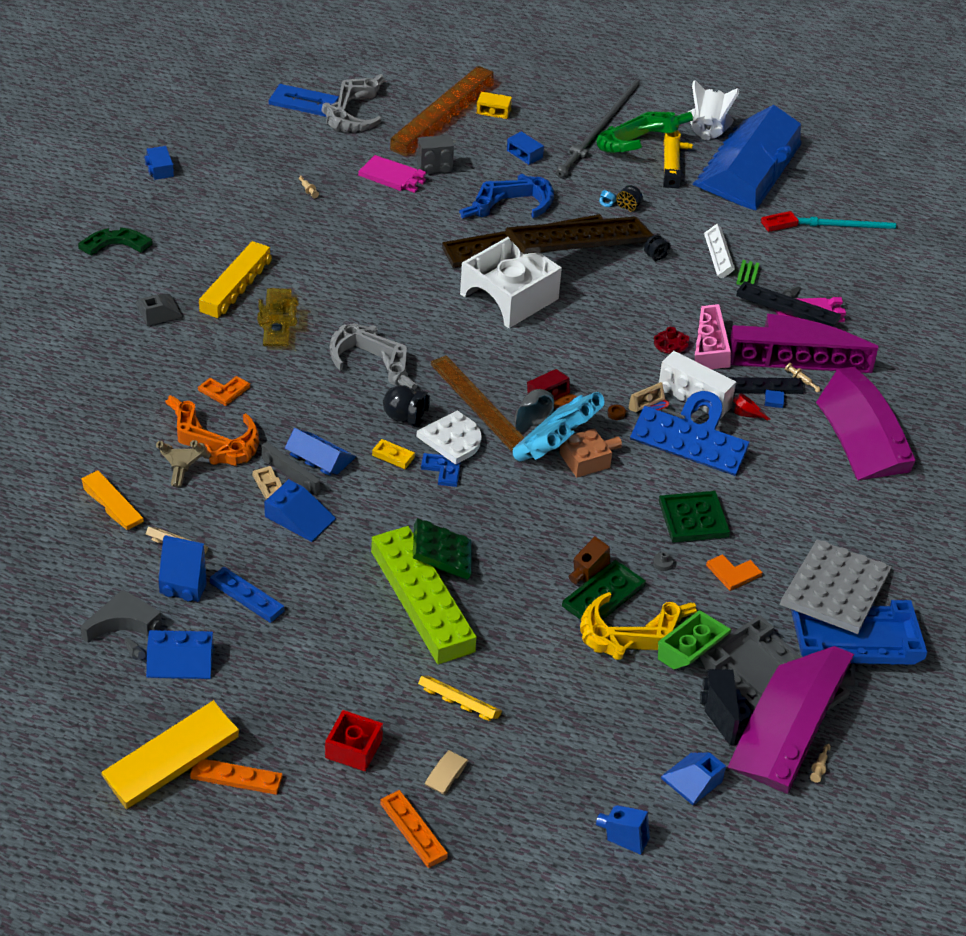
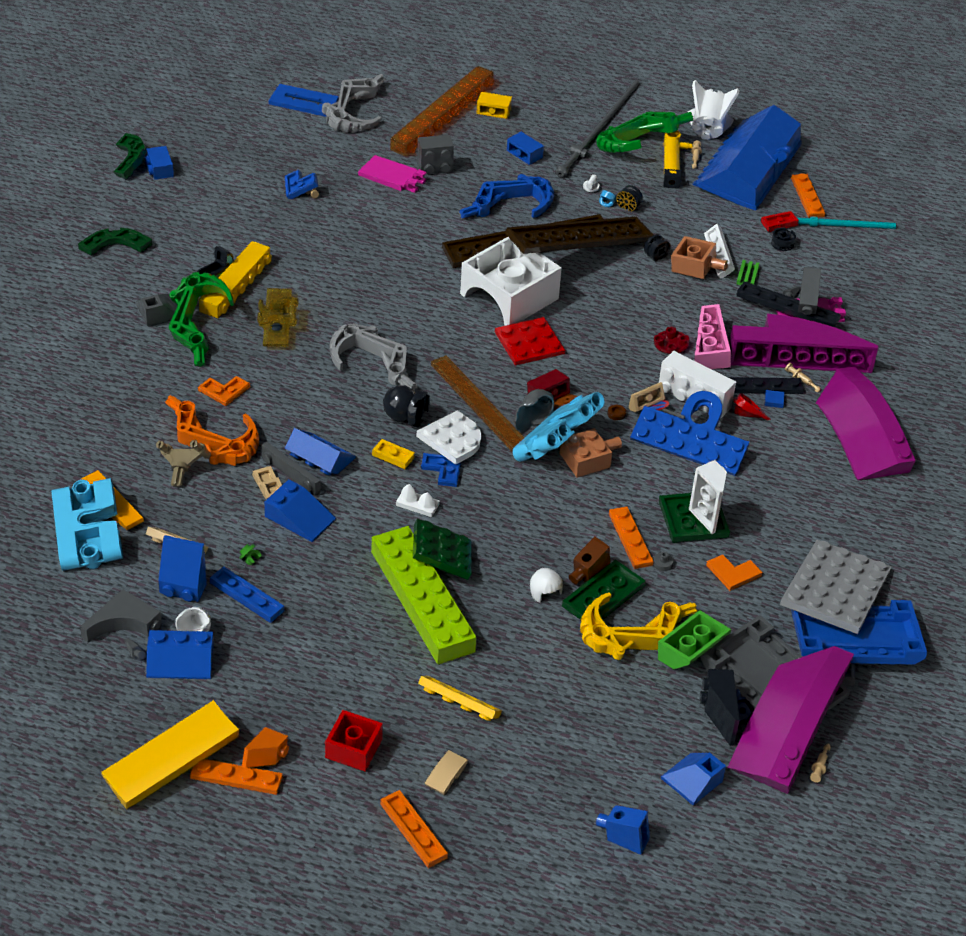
none -> medium azure connector [52,478,123,571]
none -> dark green plate [113,133,146,179]
none -> green piece [169,272,234,367]
none -> white hair [175,607,211,632]
none -> black animal [197,246,234,278]
none -> bright green plate [239,544,262,565]
none -> orange slope [242,727,289,768]
none -> blue tile [285,170,318,199]
none -> white tile [396,484,440,517]
none -> red plate [495,317,565,366]
none -> white hair [530,568,563,603]
none -> white plate [583,175,600,192]
none -> orange plate [608,507,653,569]
none -> nougat brick [671,236,728,279]
none -> white slope [689,460,727,534]
none -> tan piece [691,140,702,169]
none -> black wheel [771,227,796,251]
none -> orange plate [791,174,825,218]
none -> dark grey arch [798,267,821,315]

